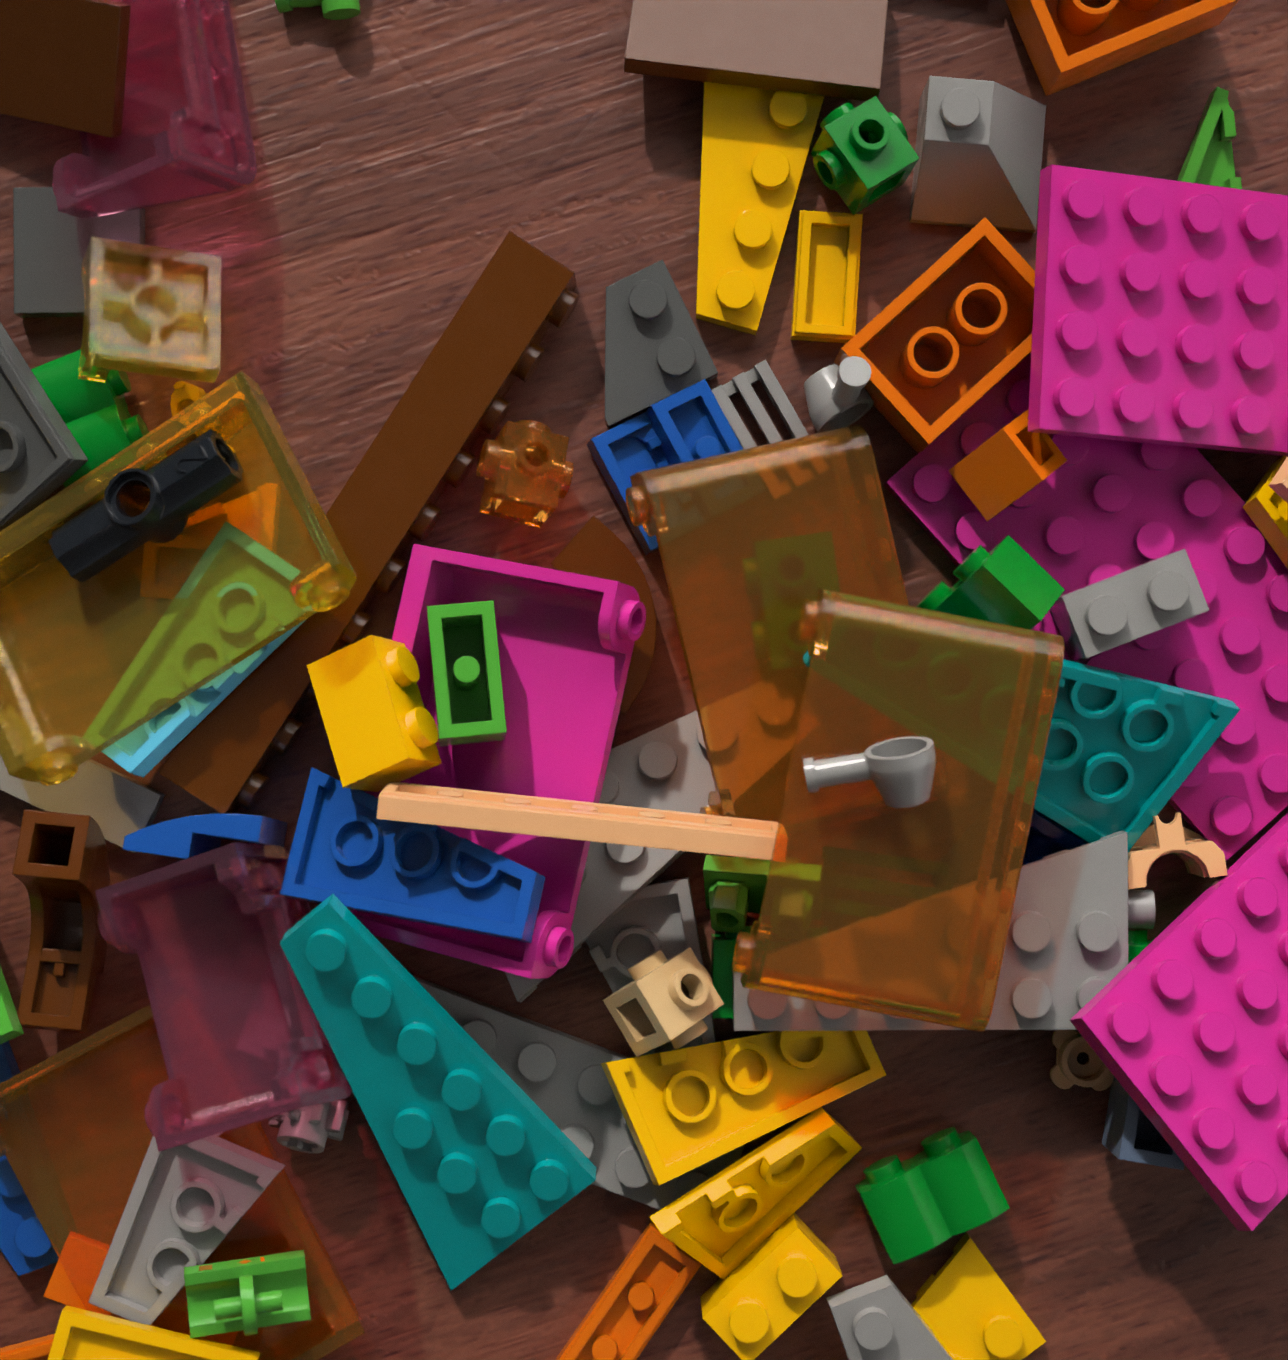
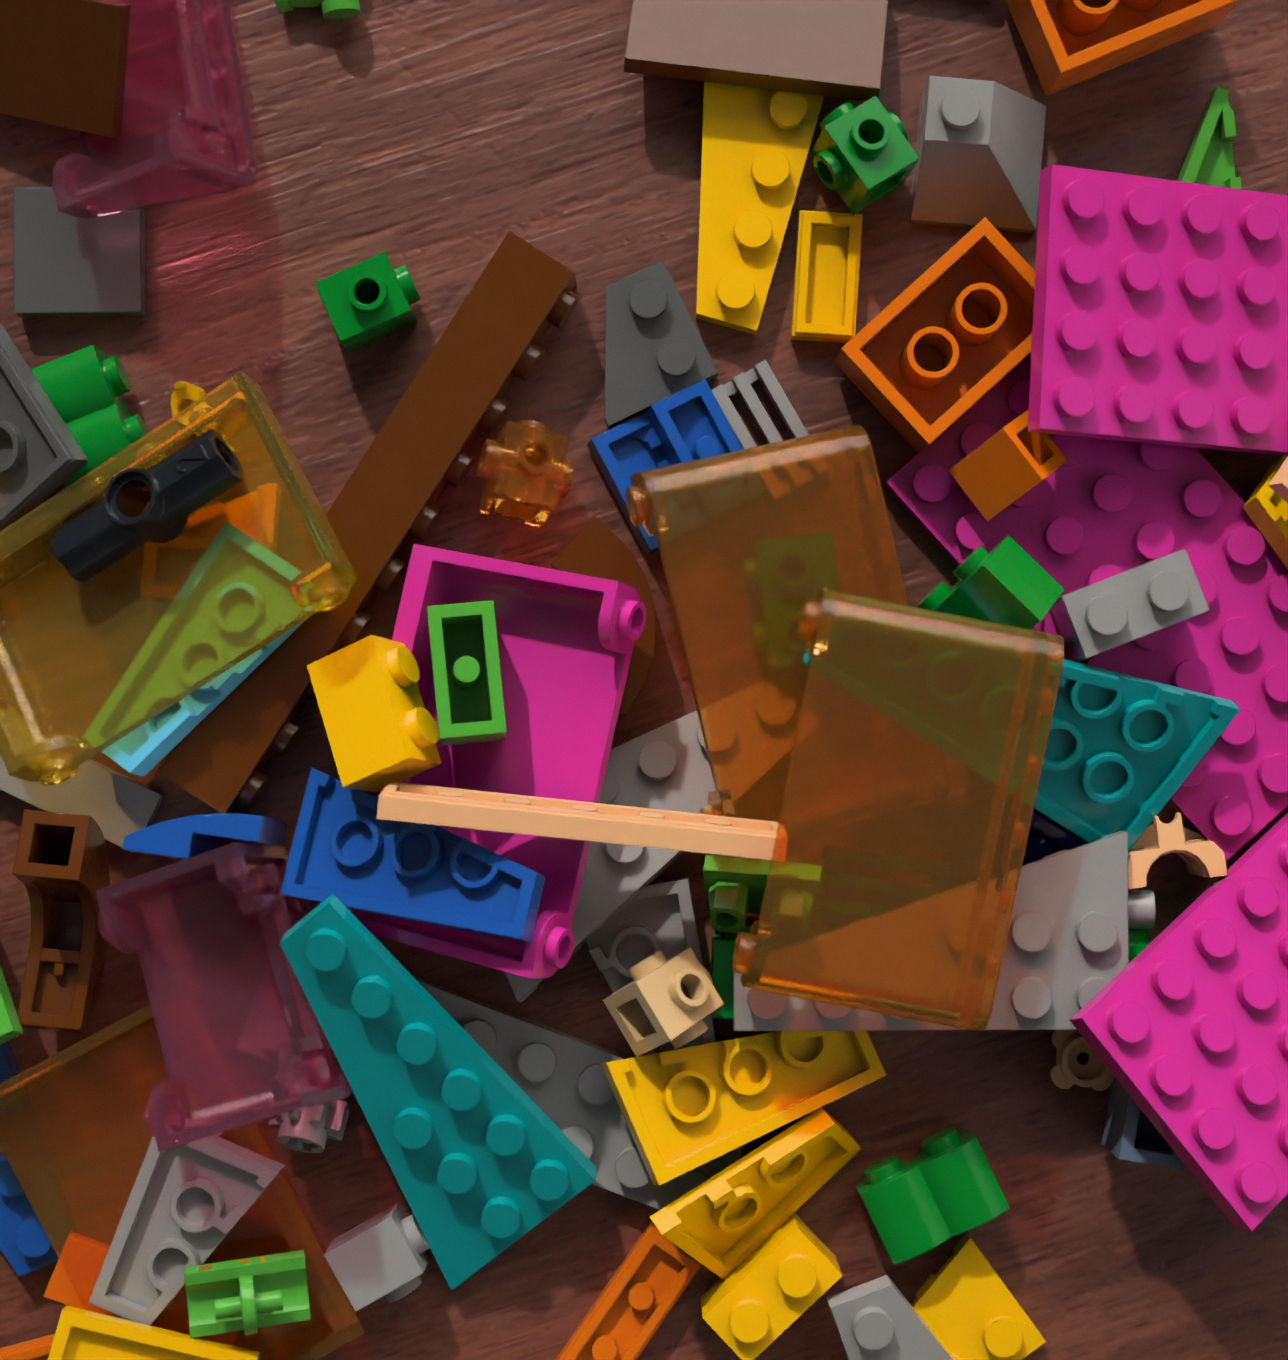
clear yellow piece [78,236,221,383] -> none
light grey bar [803,356,874,436] -> none
light grey bar [803,736,936,808] -> none
none -> green brick [314,251,421,353]
none -> light grey brick [324,1202,430,1312]

